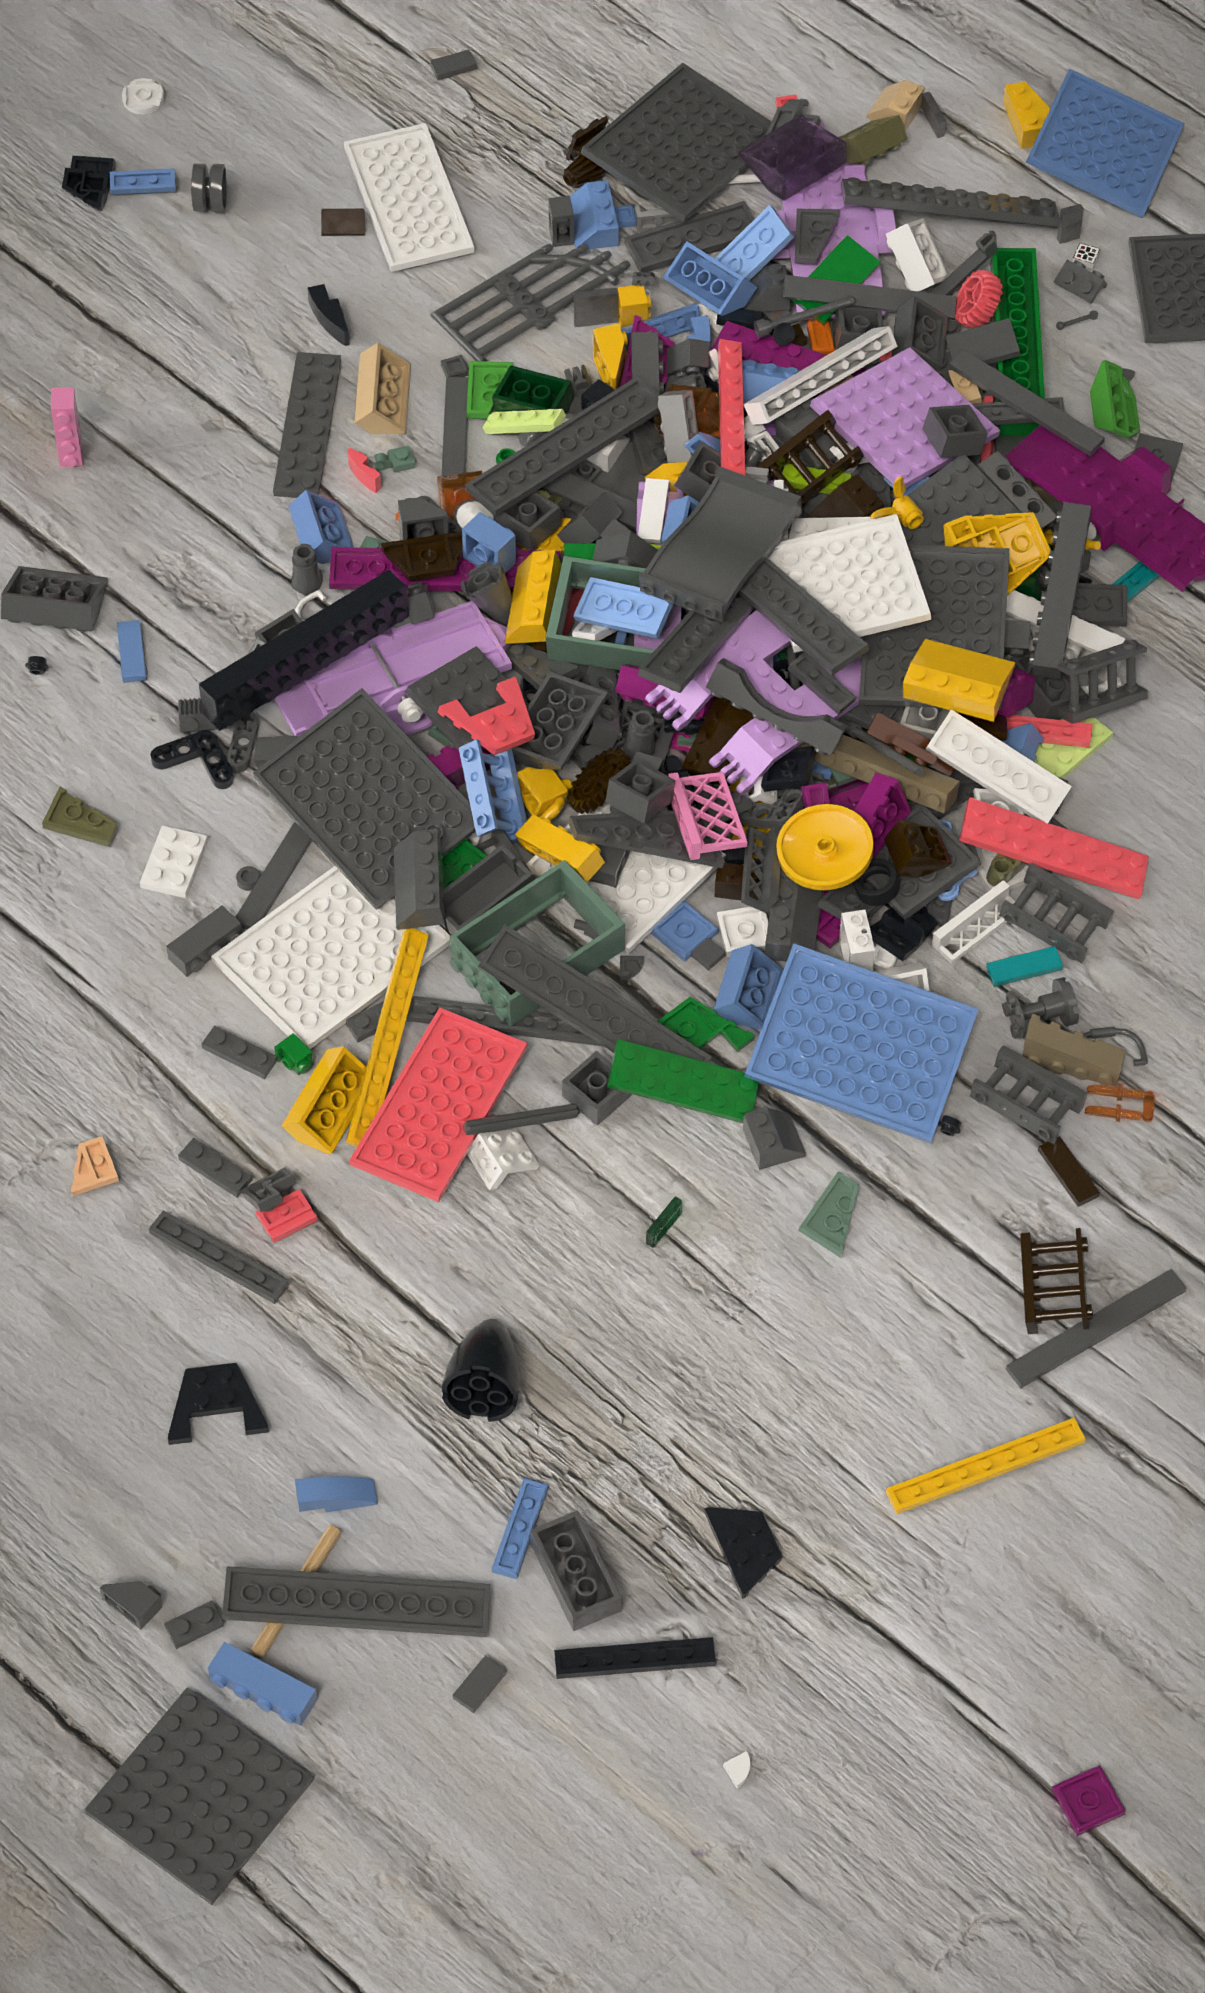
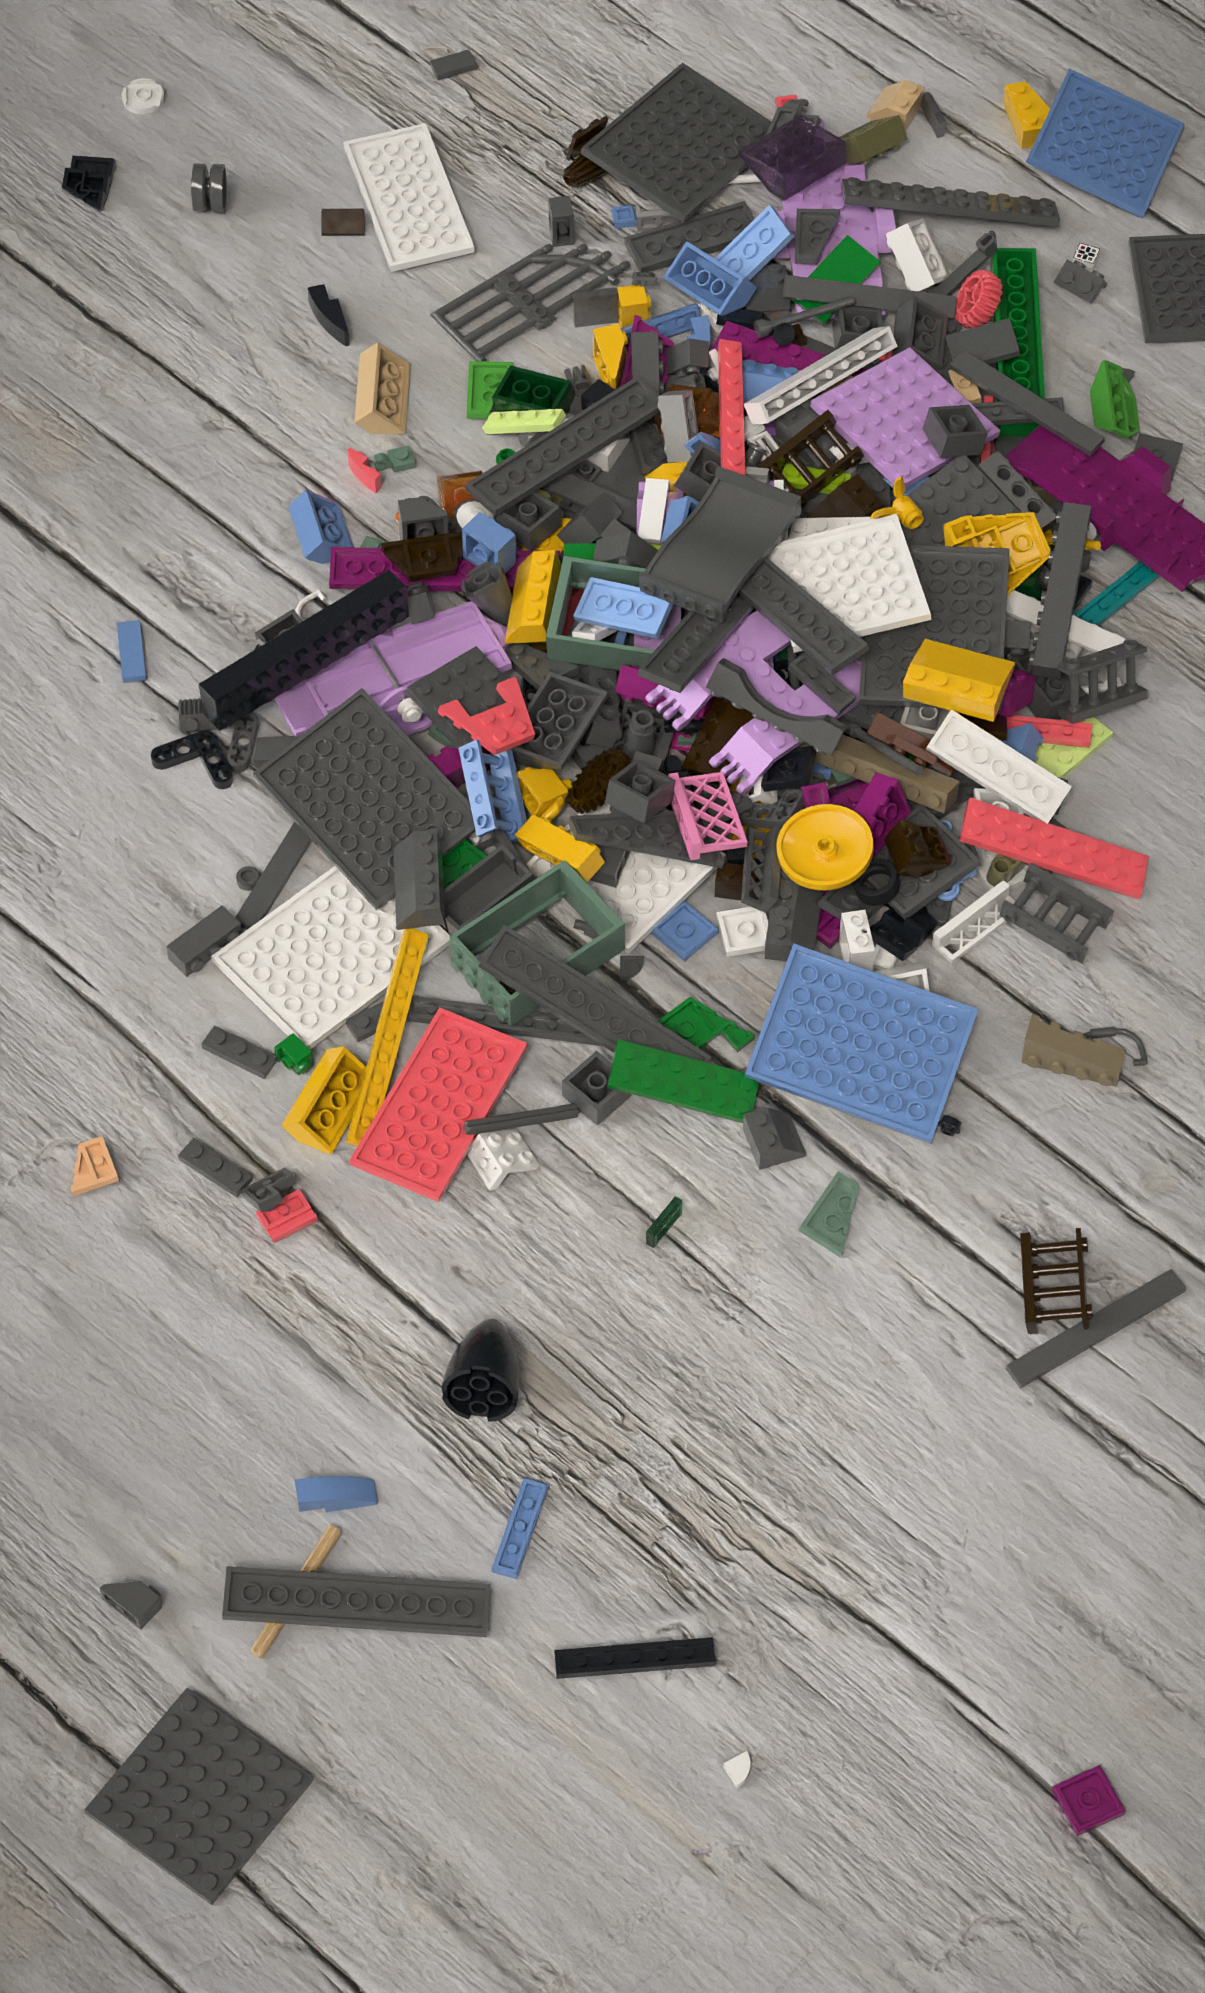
dark grey slope [1,566,108,632] -> none
black plate [25,656,48,675] -> none
olive wing [42,786,118,847] -> none
bright pink brick [51,387,83,467] -> none
medium blue plate [110,169,176,195] -> none
white plate [140,825,208,898] -> none
dark grey plate [149,1210,289,1304] -> none
dark grey plate [164,1601,224,1649] -> none
black wing [168,1363,269,1445] -> none
medium blue brick [208,1642,317,1726] -> none
dark grey plate [273,352,341,498] -> none
dark grey plant [291,544,323,594] -> none
dark grey tile [441,355,469,377] -> none
dark grey tile [441,377,468,487] -> none
dark grey tile [453,1655,506,1713] -> none
flat silver brick [530,1510,622,1631] -> none
medium blue slope [570,180,619,250] -> none
dark grey tile [691,938,726,970] -> none
black wing [704,1507,782,1599] -> none
medium blue slope [713,944,784,1030] -> none
orange tile [806,320,835,355] -> none
yellow plate [886,1418,1085,1515] -> none
dark grey fence [969,1045,1087,1144] -> none
teal tile [986,946,1063,987] -> none
dark grey piece [1002,977,1079,1039] -> none
dark brown tile [1038,1136,1100,1207] -> none
dark grey hinge [1056,310,1098,330] -> none
flat silver tile [1057,204,1084,244] -> none
dark grey tile [1073,583,1127,627] -> none
clear orange piece [1085,1083,1155,1122] -> none

